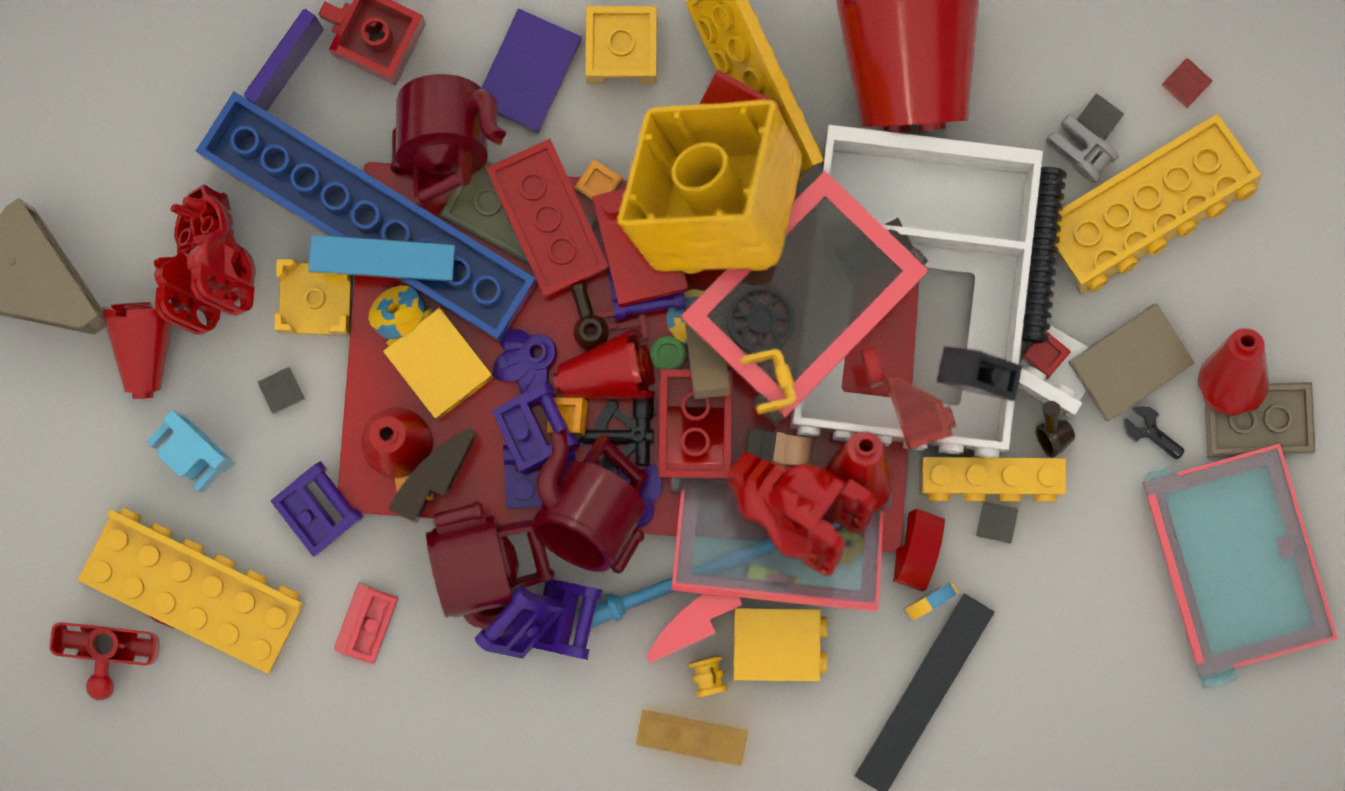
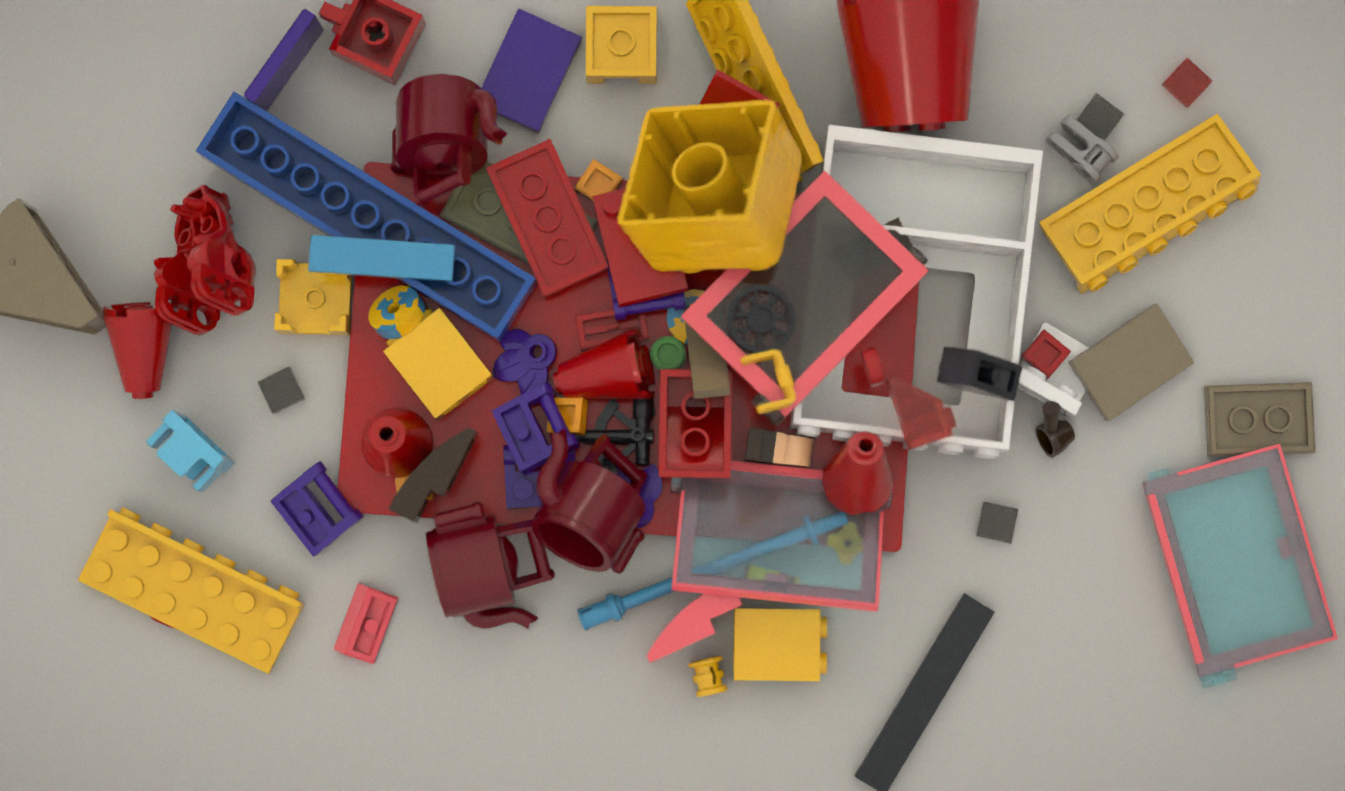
red piece [49,622,160,701] -> none
dark purple plate [475,586,566,659] -> none
dark purple plate [533,579,603,660] -> none
dark brown bar [569,283,609,350] -> none
clear yellow slope [636,709,748,766] -> none
red animal [727,451,876,576] -> none
red slope [893,509,945,592] -> none
piece [904,580,960,621] -> none
yellow brick [919,457,1066,502] -> none
black piece [1021,167,1067,343] -> none
black bar [1123,407,1184,460] -> none
red cone [1197,328,1269,416] -> none

